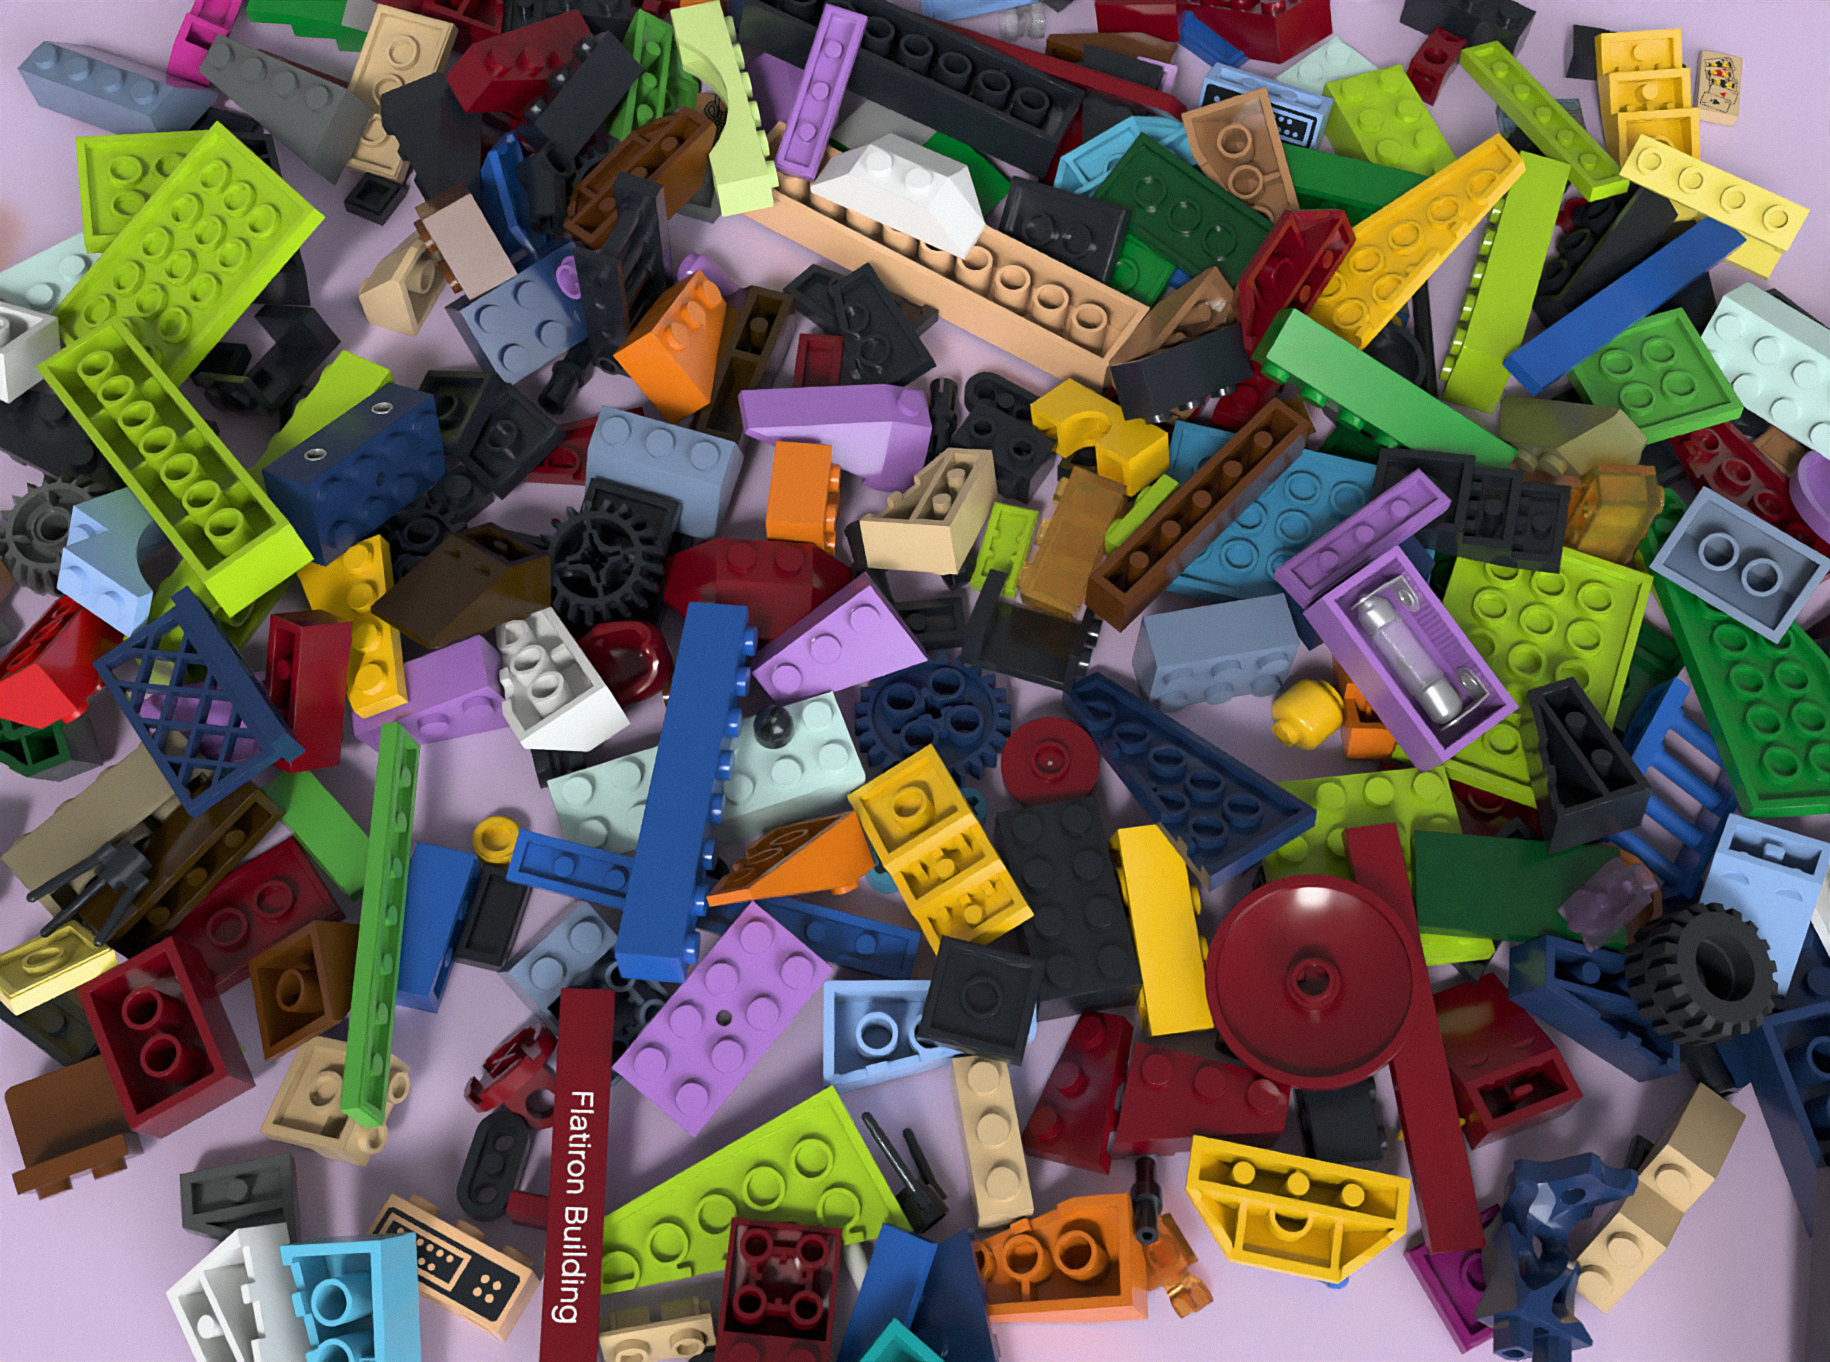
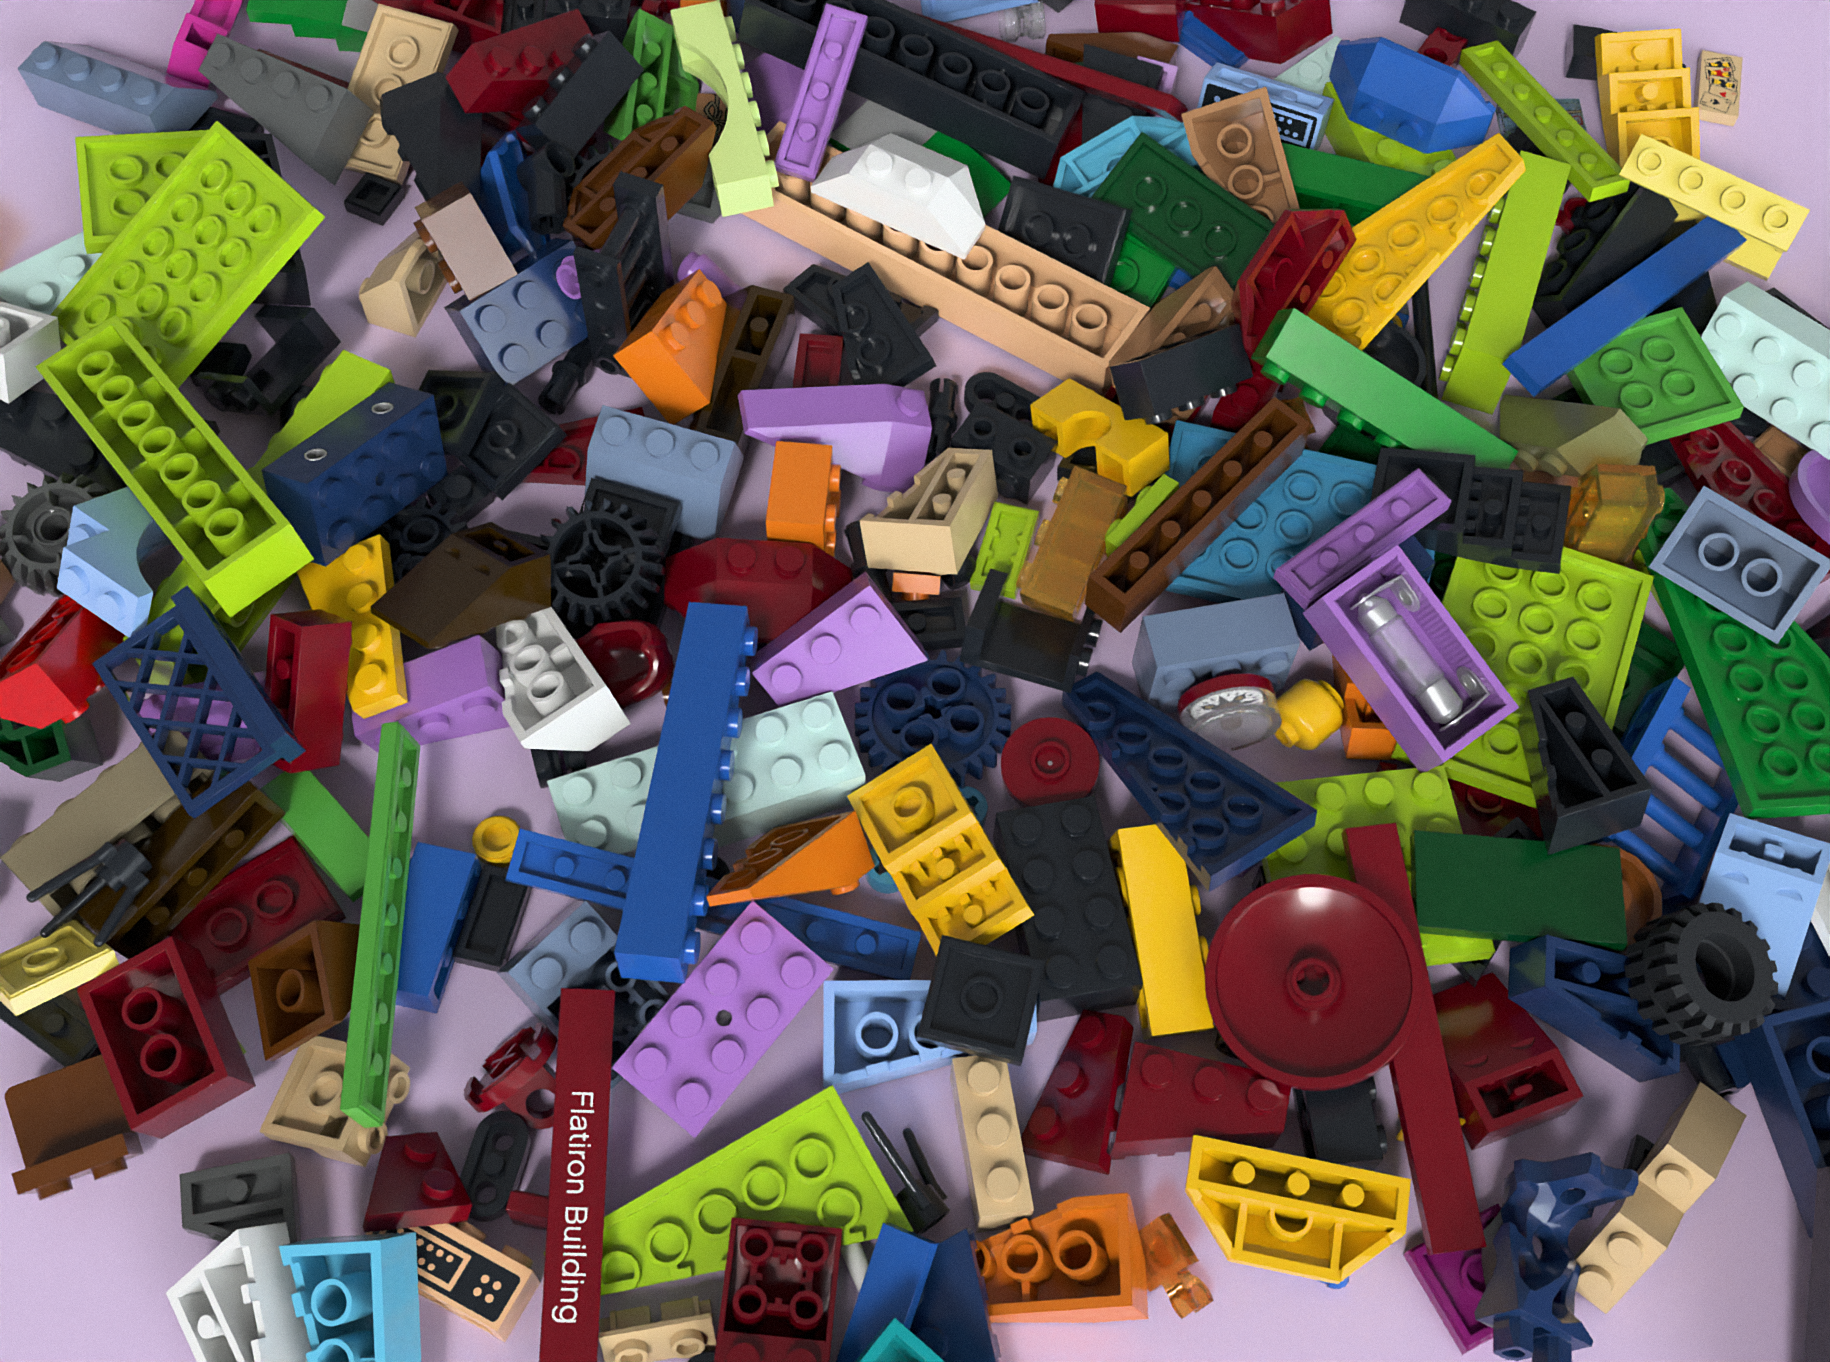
black hinge [753,705,794,749] -> none
black bar [1130,1156,1163,1245] -> none
clear purple hips [1557,857,1658,953] -> none
none -> dark red wing [362,1132,472,1233]
none -> orange plate [892,570,941,601]
none -> clear piece [1177,674,1282,752]
none -> blue wedge [1329,37,1496,154]

